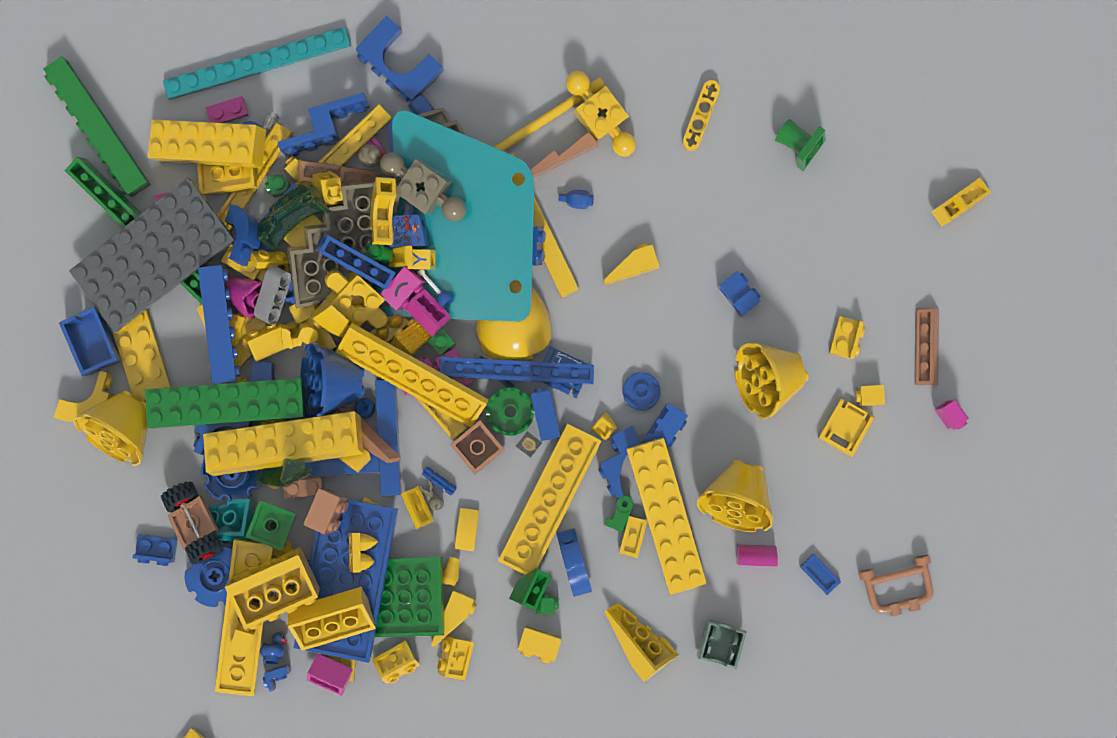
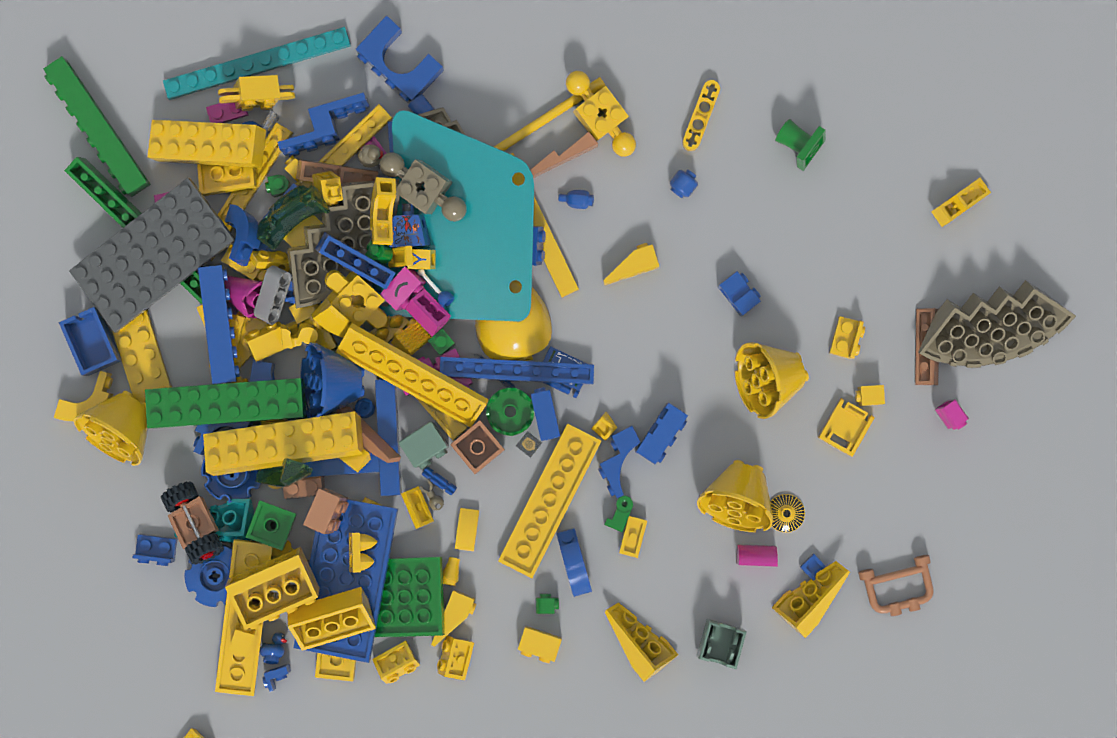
dark pink brick [307,654,353,696] -> none
green slope [509,568,551,611] -> none
blue tile [622,372,660,411] -> none
yellow plate [626,437,707,595] -> none
none -> yellow brick [218,75,295,111]
none -> sand green piece [398,422,449,469]
none -> blue head [670,169,698,198]
none -> dish [770,494,805,533]
none -> yellow wedge [772,561,850,638]
none -> dark tan brick [918,280,1076,368]

